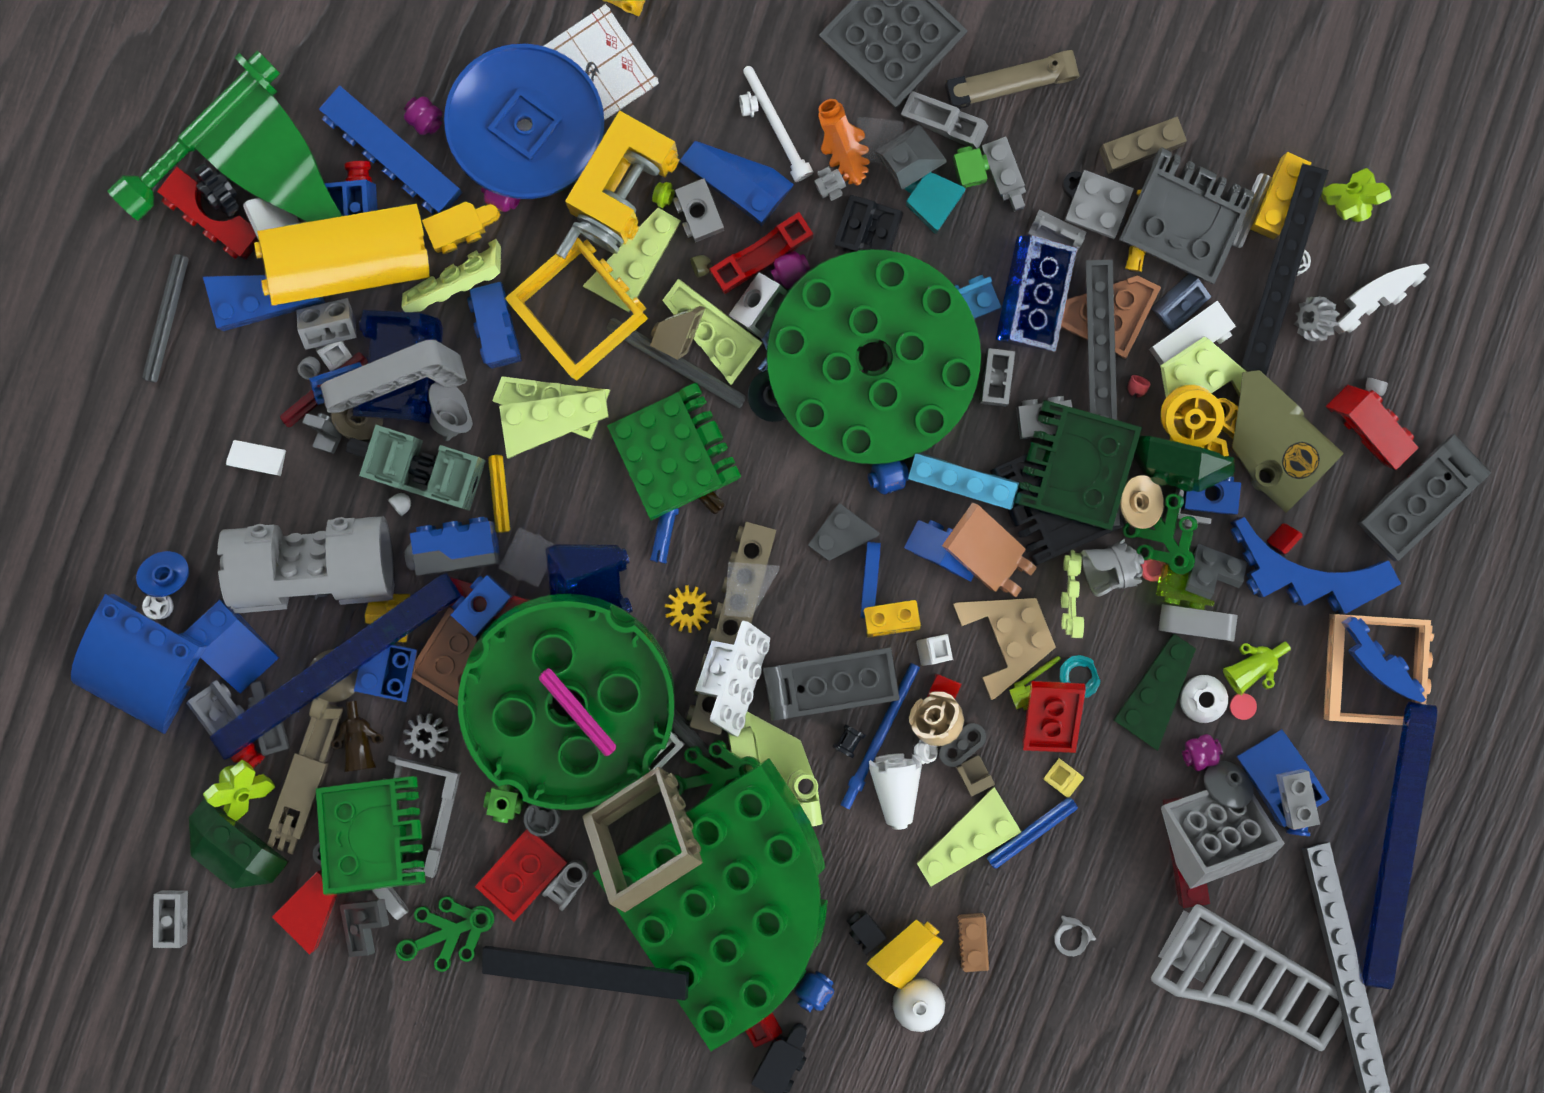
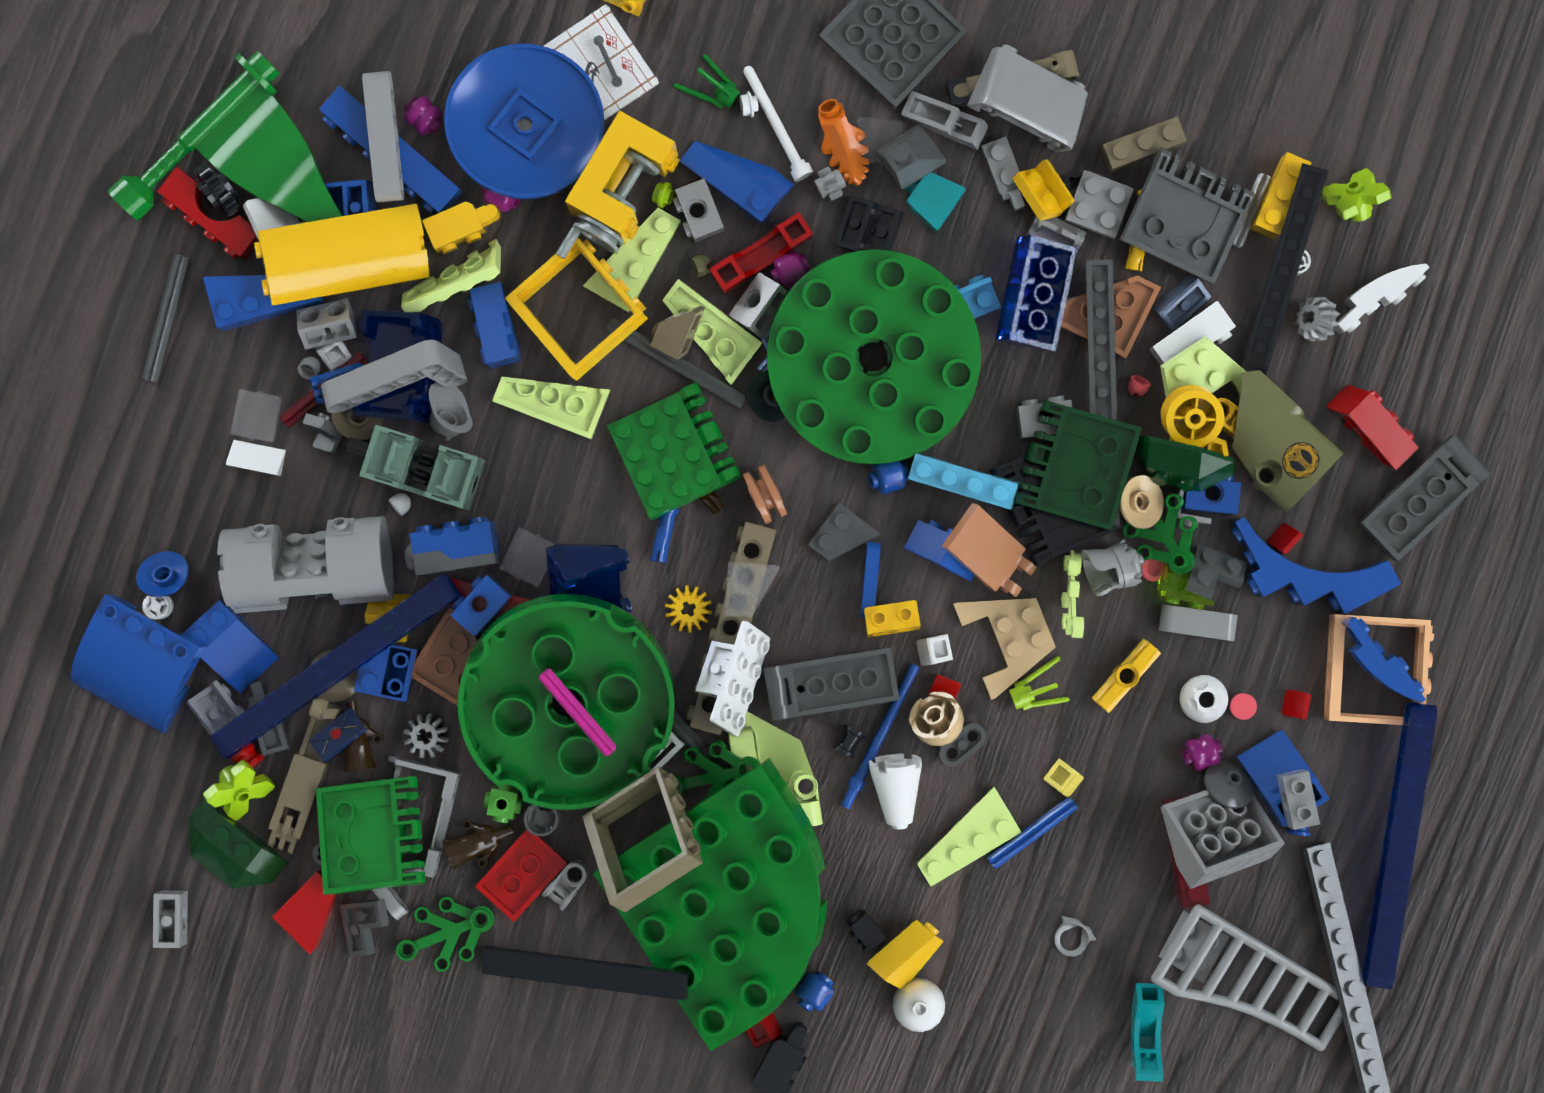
red wheel [344,161,372,182] -> none
yellow axle [488,455,510,533] -> none
yellowish green wing [499,390,609,459] -> none
white plate [914,740,938,764] -> none
bright green brick [952,146,989,188] -> none
dark tan panel [956,755,995,797] -> none
medium nougat brick [957,913,989,972] -> none
light grey brick [980,348,1015,407] -> none
red plate [1022,681,1086,753] -> none
teal piece [1059,655,1101,698] -> none
dark green wing [1113,634,1196,751] -> none
lime piece [1223,641,1291,696] -> none
light grey hinge [1365,378,1388,397] -> none
none -> clear piece [231,389,283,442]
none -> dark blue tile [309,708,367,762]
none -> light grey beam [362,71,404,203]
none -> dark brown piece [442,819,514,870]
none -> dark grey hinge [594,35,622,87]
none -> green plant [673,54,741,109]
none -> nougat wheel [743,465,787,524]
none -> light grey windscreen [967,44,1088,153]
none -> yellow bracket [1012,159,1074,221]
none -> yellow piece [1091,638,1161,713]
none -> teal arch [1131,983,1165,1082]
none -> red slope [1282,689,1311,720]

